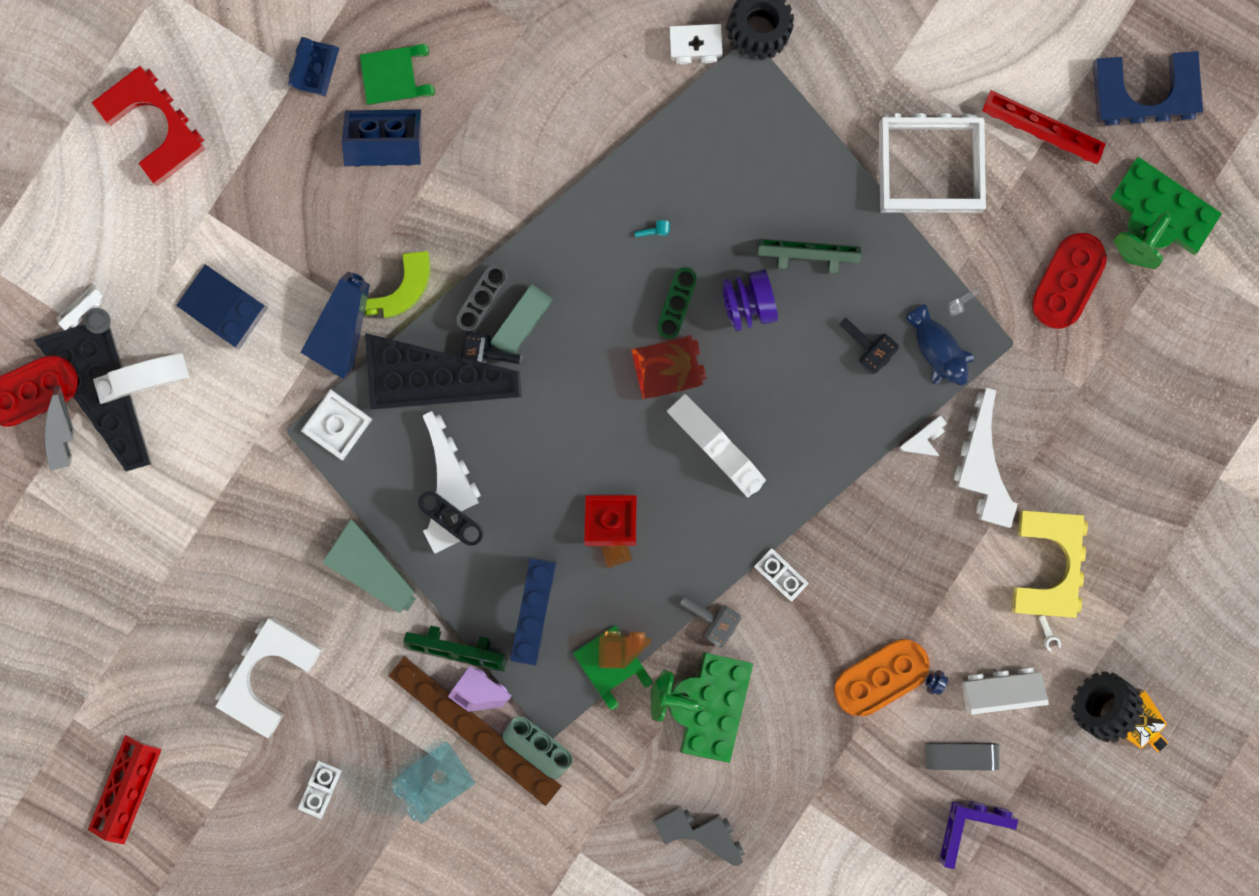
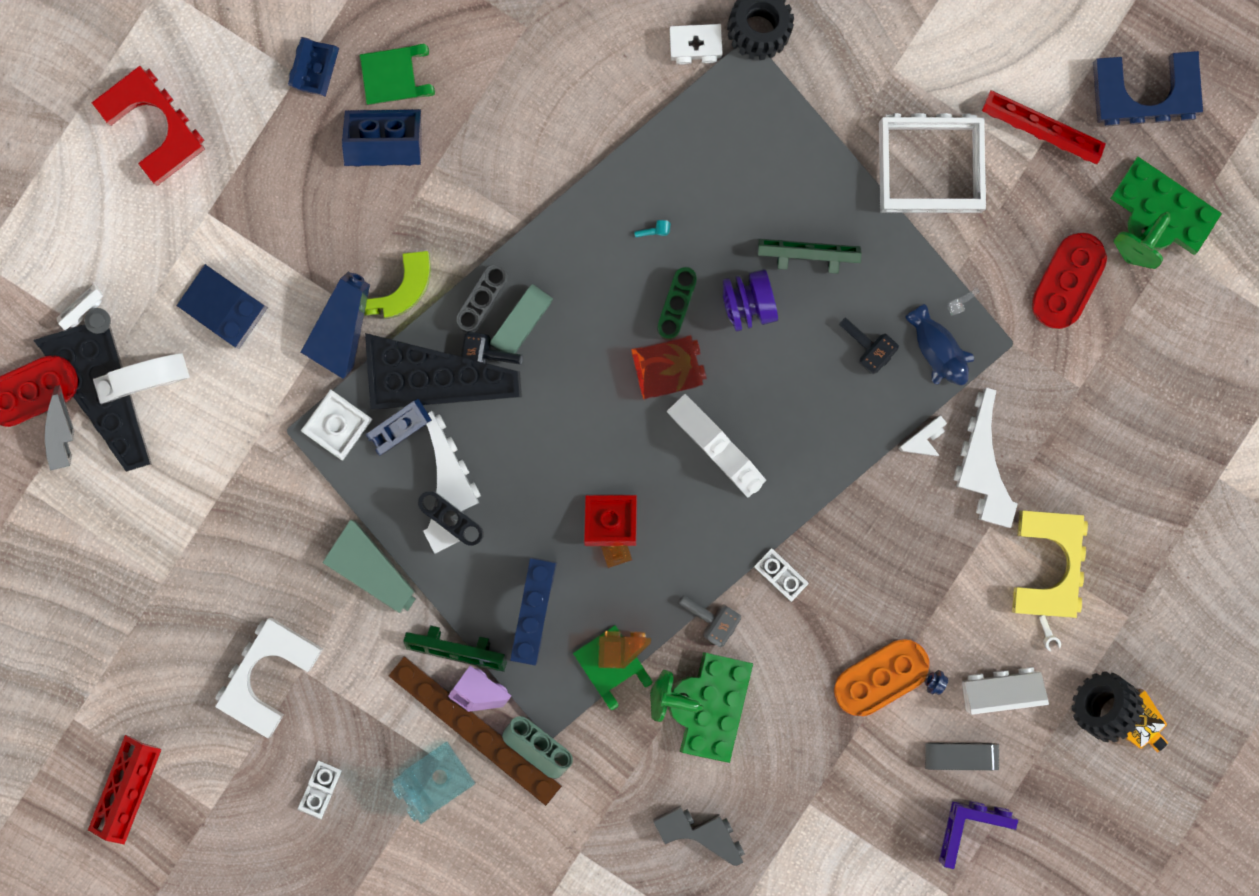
none -> plate [366,399,432,456]

